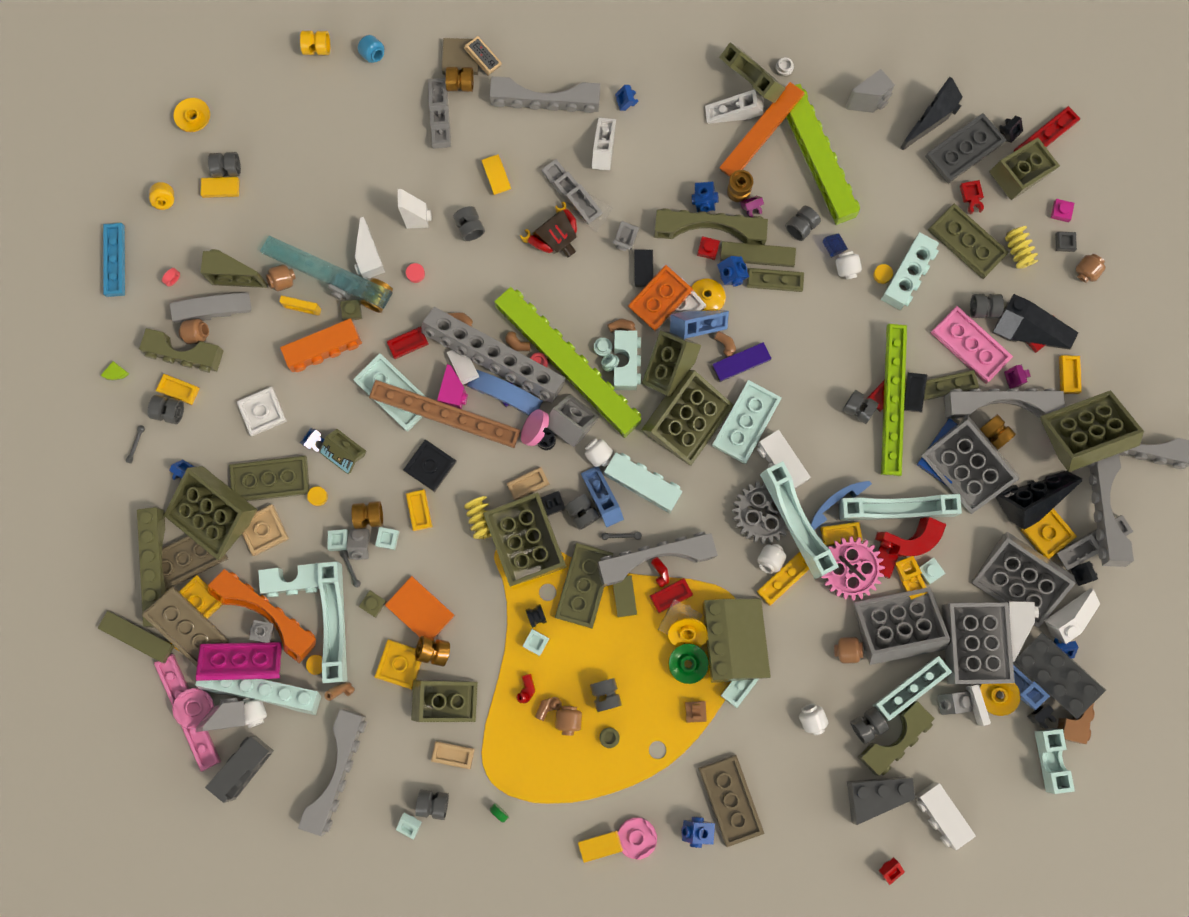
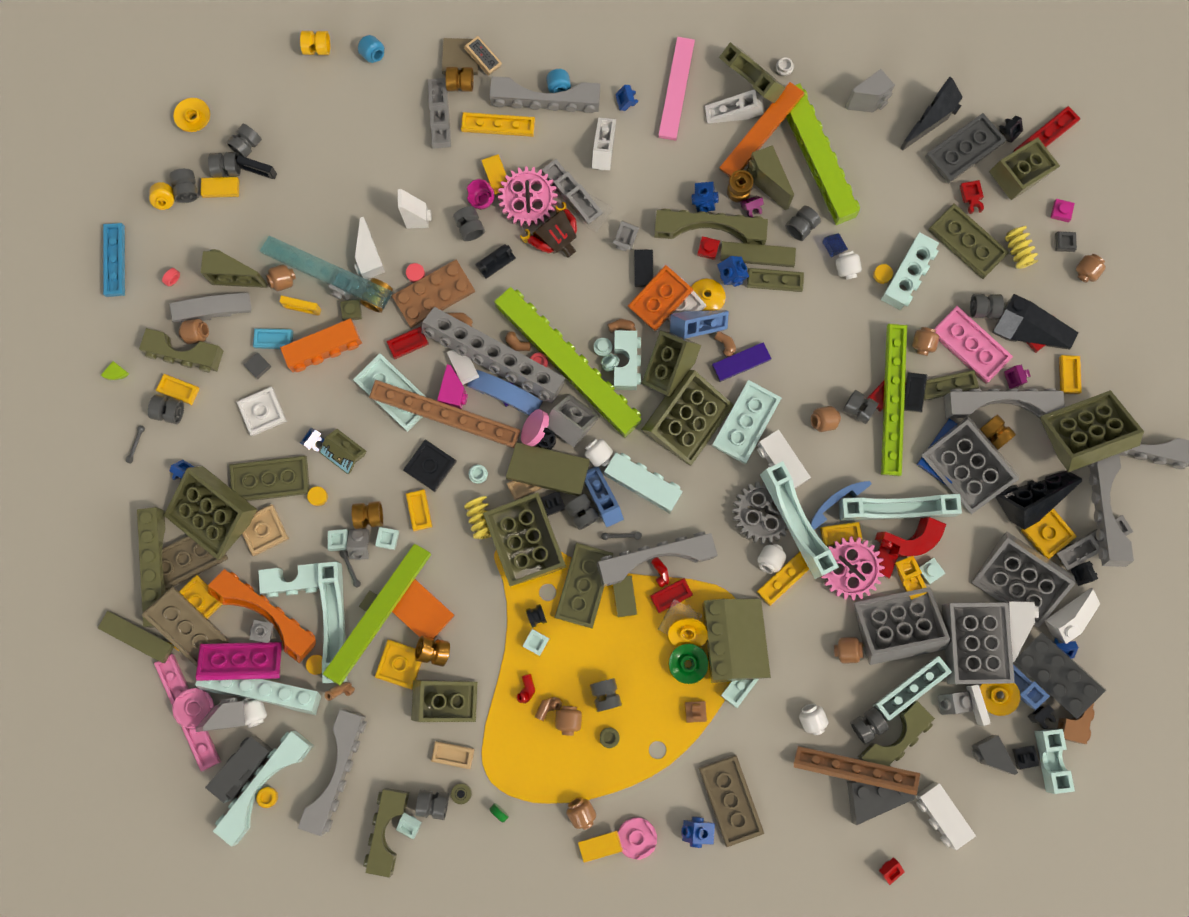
none -> dark grey wheel [169,168,199,203]
none -> light aqua arch [213,731,314,847]
none -> dark grey wheel [226,123,262,158]
none -> black tile [236,155,277,179]
none -> dark grey tile [244,352,271,379]
none -> medium azure tile [253,328,293,349]
none -> yellow tile [256,787,278,808]
none -> lime tile [323,544,431,686]
none -> olive arch [364,788,410,878]
none -> medium nougat plate [392,259,475,328]
none -> olive tile [451,783,472,804]
none -> yellow tile [461,112,535,137]
none -> dark pink hair [467,179,495,210]
none -> light aqua plate [468,465,488,484]
none -> black hinge [475,244,516,279]
none -> bright pink gear [498,166,558,227]
none -> olive tile [506,442,590,496]
none -> dark azure head [546,69,571,93]
none -> medium nougat head [566,797,596,830]
none -> bright pink tile [658,37,695,141]
none -> olive slope [746,145,794,210]
none -> medium nougat plate [794,746,920,795]
none -> medium nougat head [811,406,841,432]
none -> medium nougat head [912,327,939,356]
none -> dark grey slope [972,735,1018,775]
none -> black tile [1012,745,1039,770]

